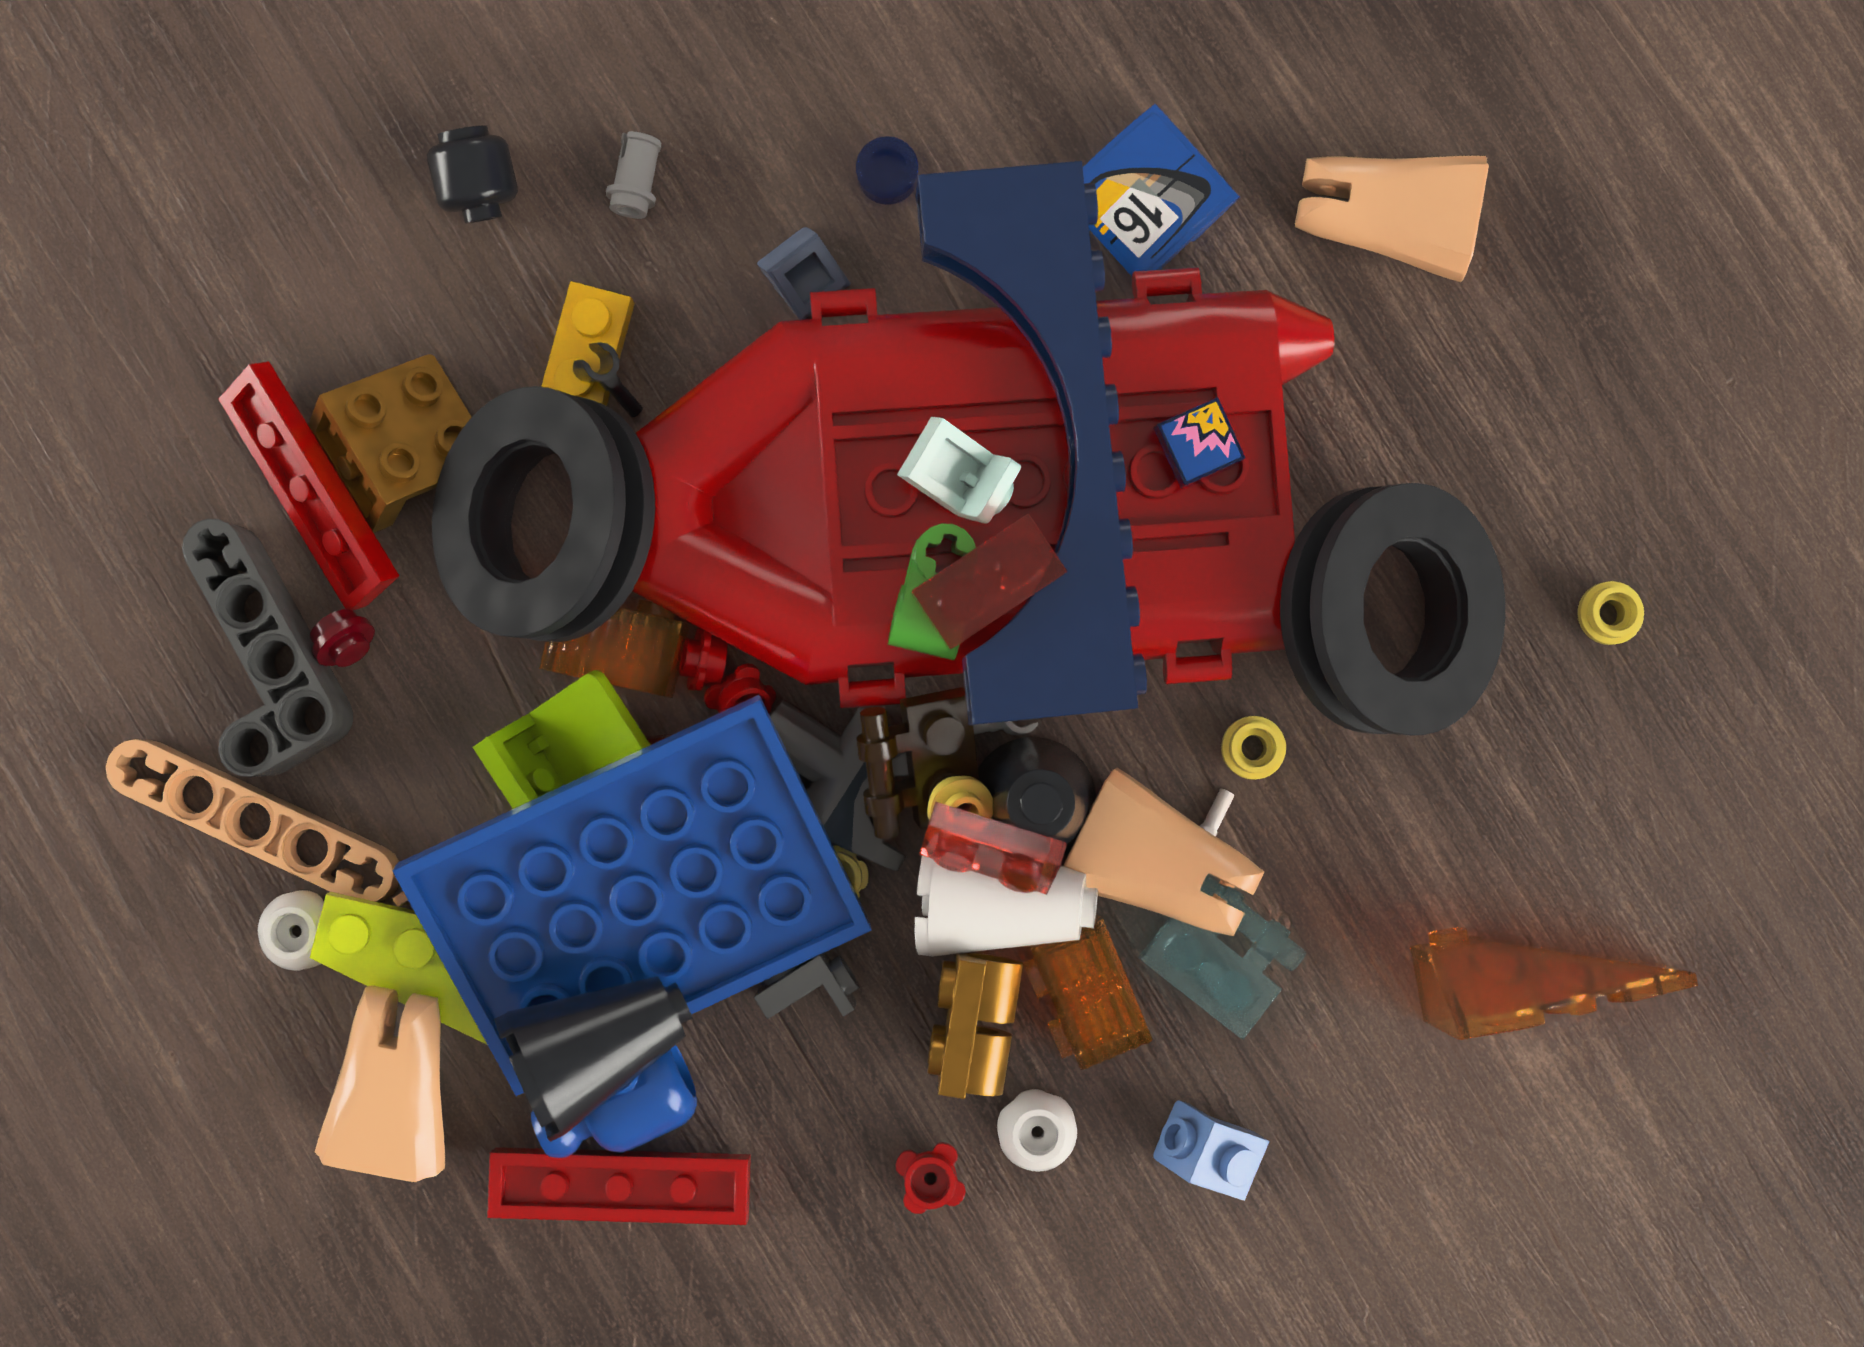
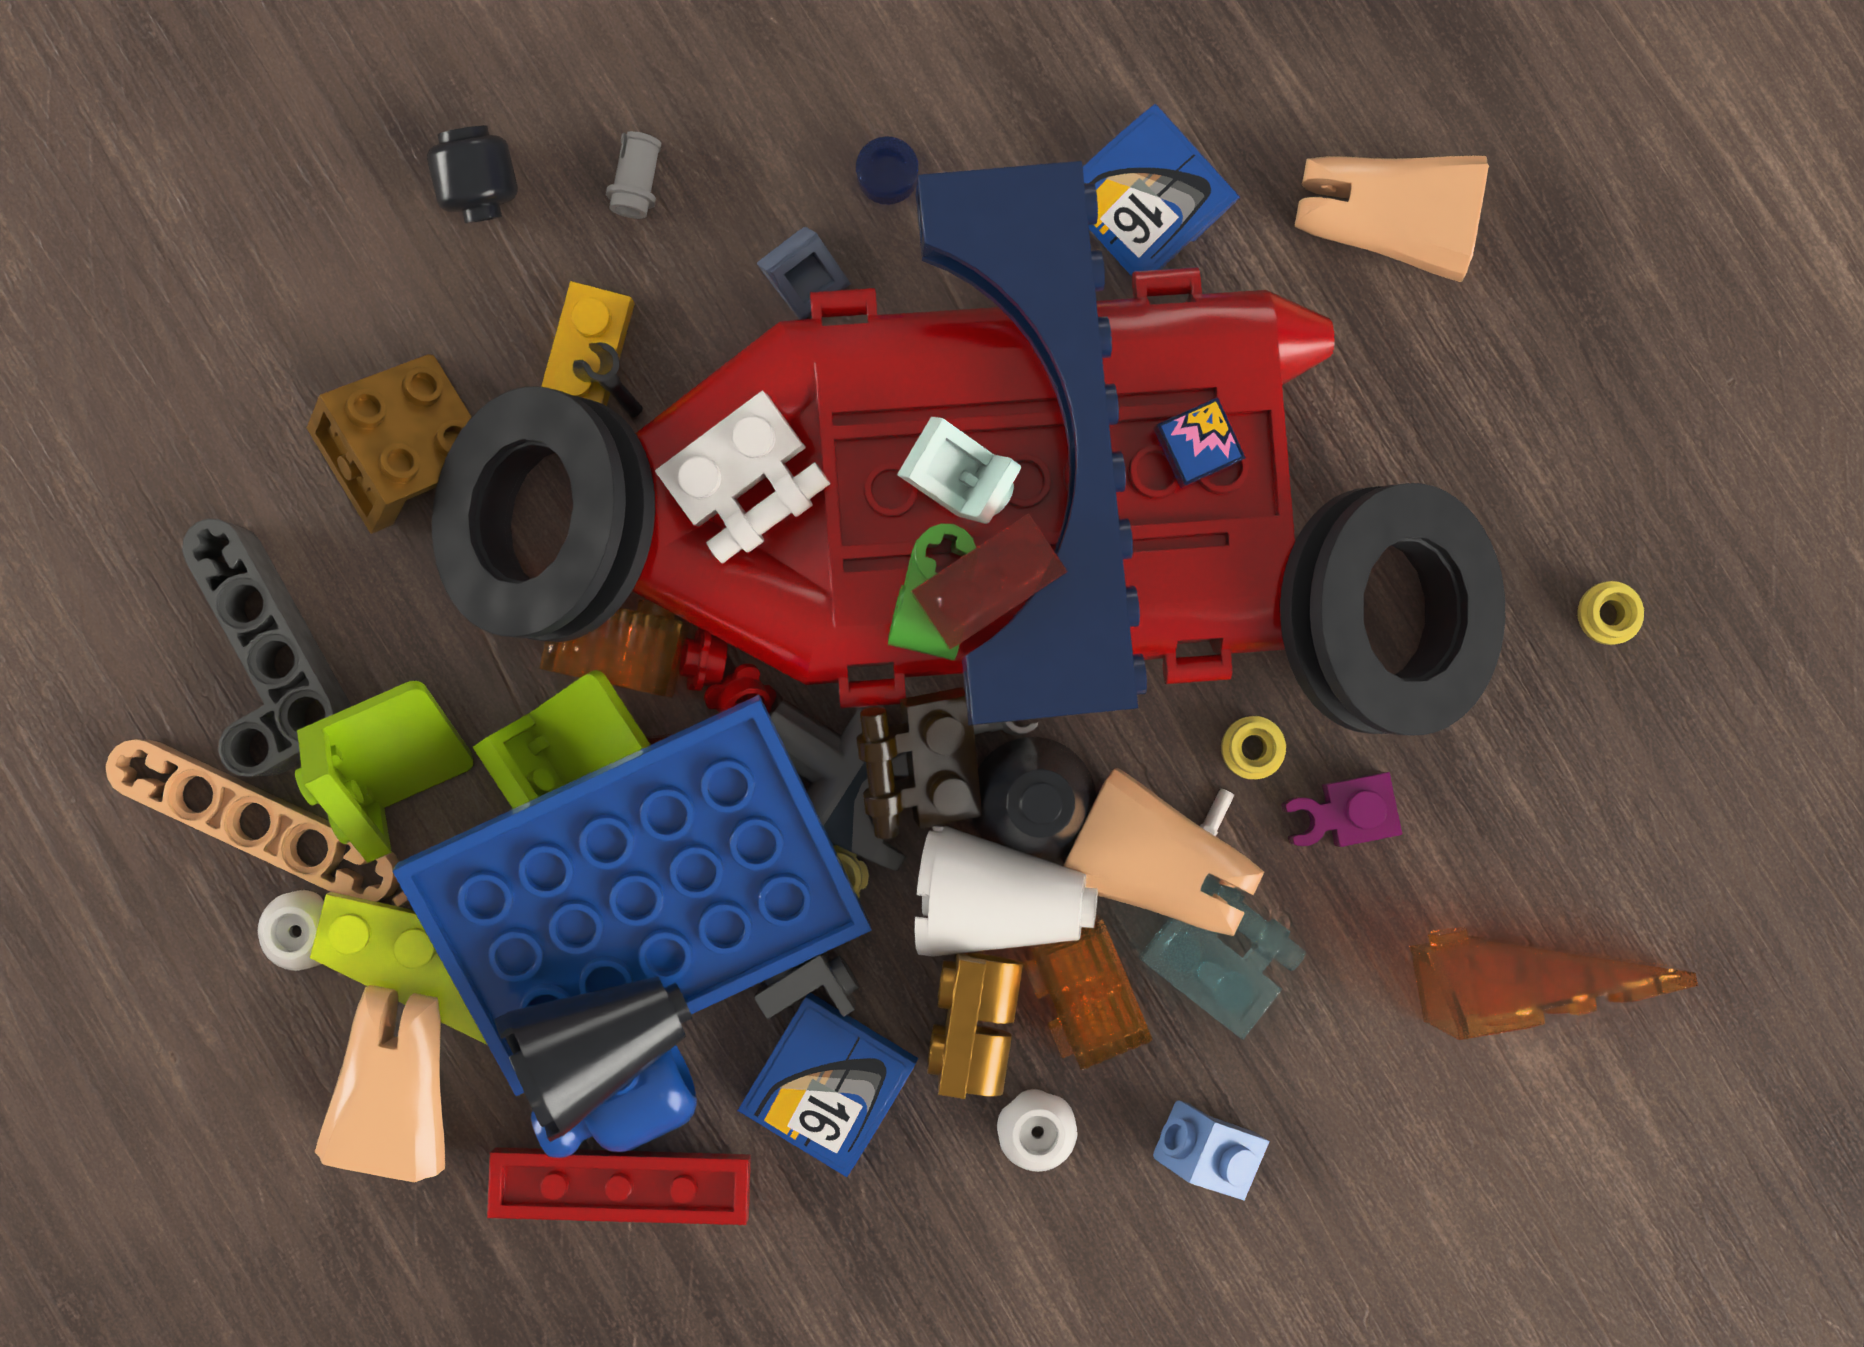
red plate [218,361,400,611] -> none
dark red plate [310,609,375,667] -> none
red plate [896,1142,966,1214] -> none
clear red plate [919,802,1067,895] -> none
light yellow plate [927,776,993,841] -> none
none -> lime bracket [295,681,473,863]
none -> white plate [655,390,831,564]
none -> slope [737,993,918,1177]
none -> magenta plate [1281,772,1403,847]

